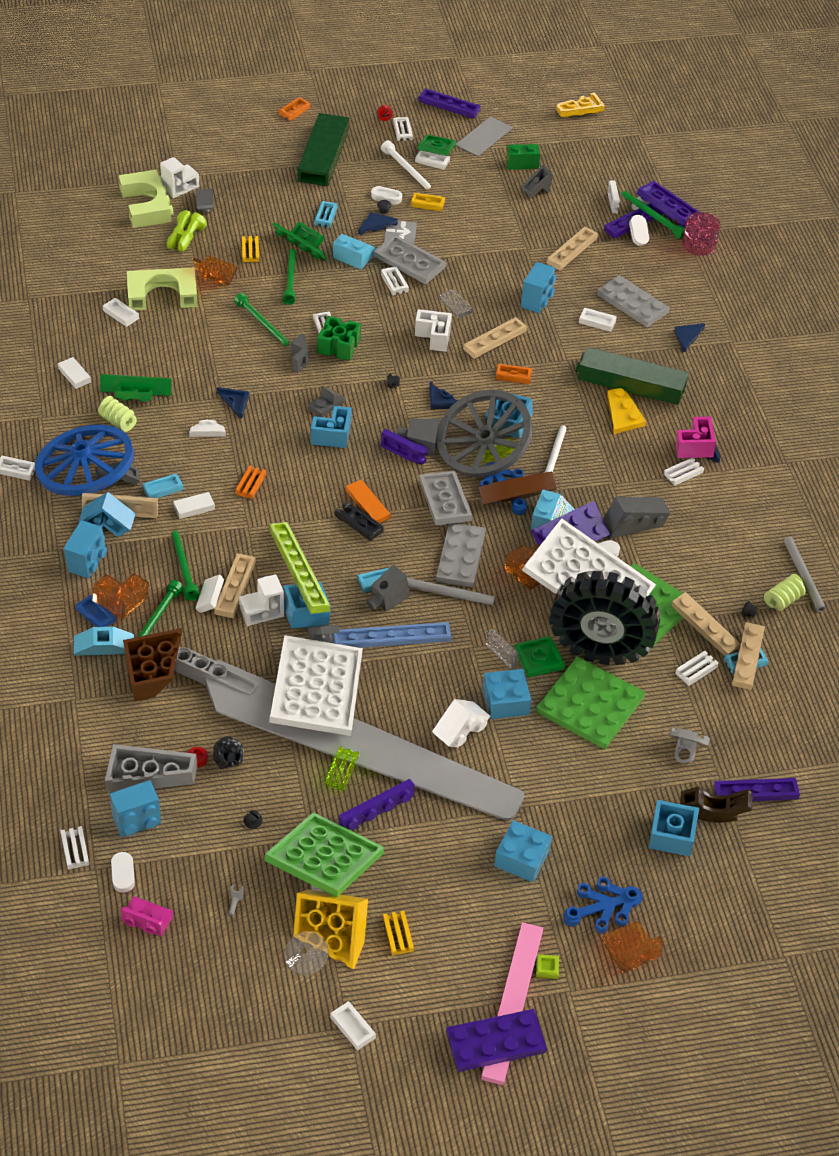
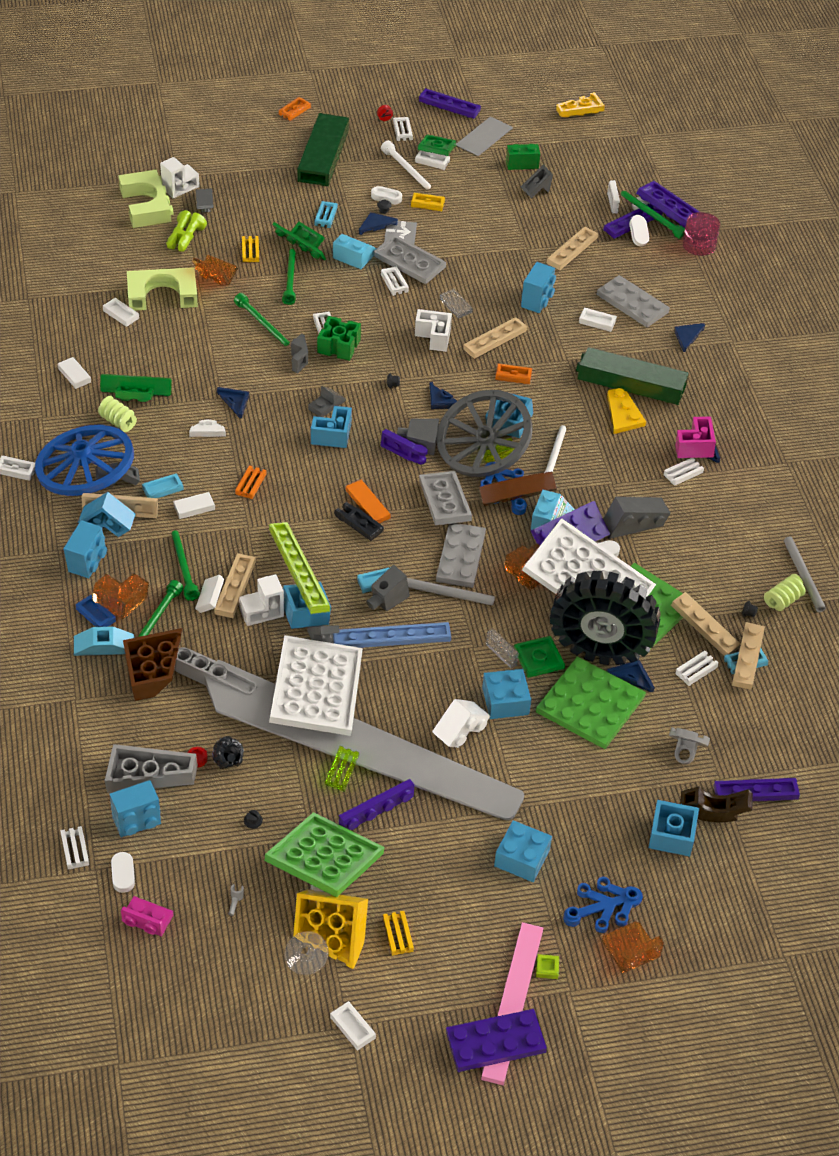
none -> dark blue tile [606,660,655,692]

